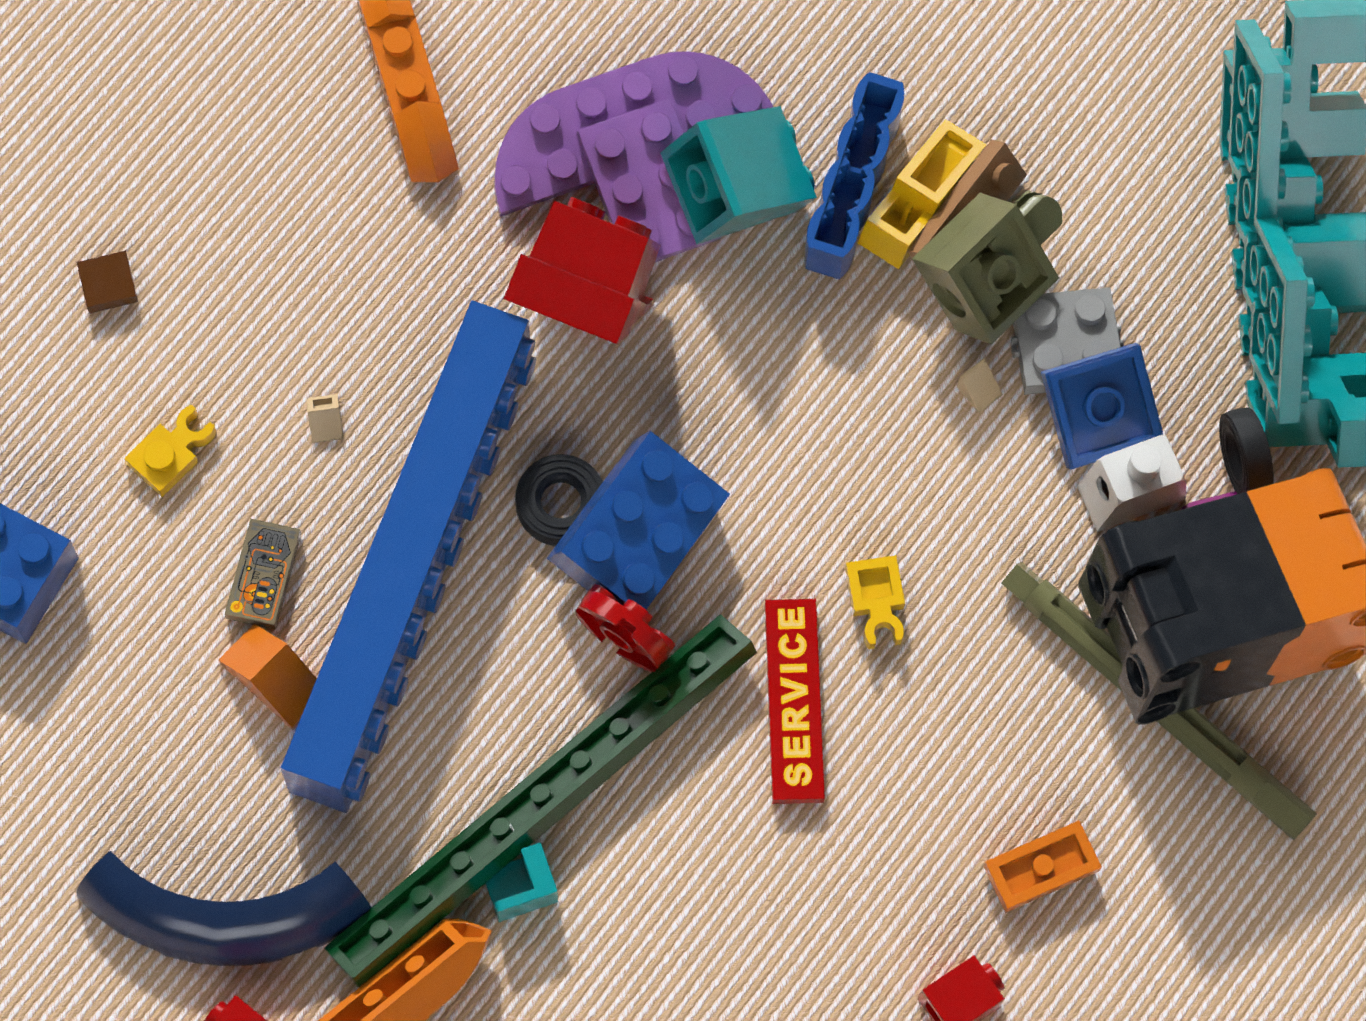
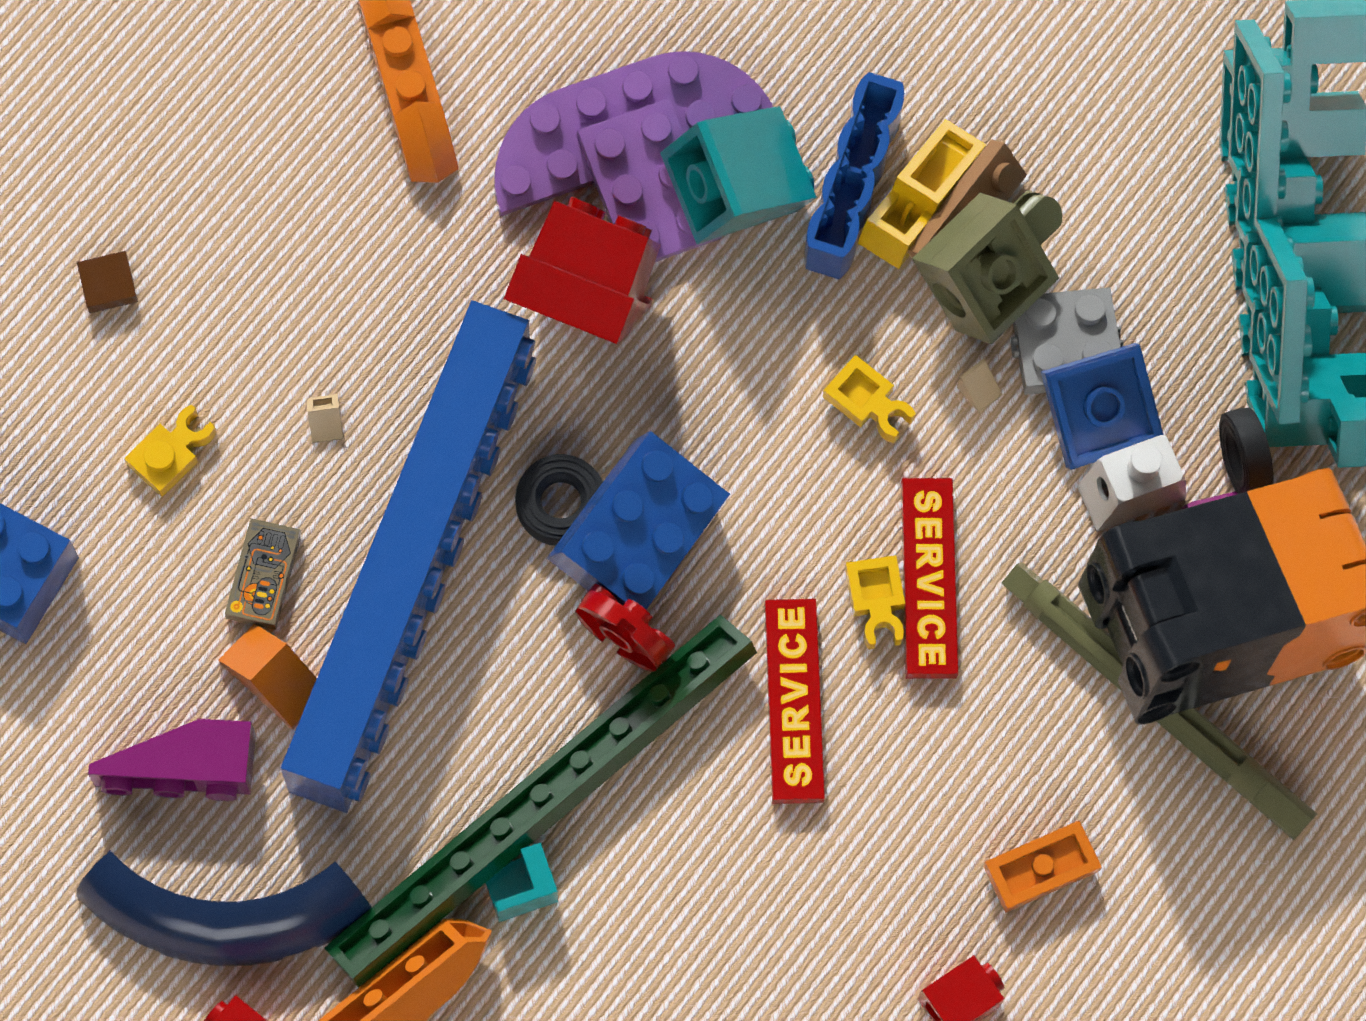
none -> magenta slope [88,719,256,801]
none -> yellow plate [822,354,916,443]
none -> red tile [901,478,958,679]

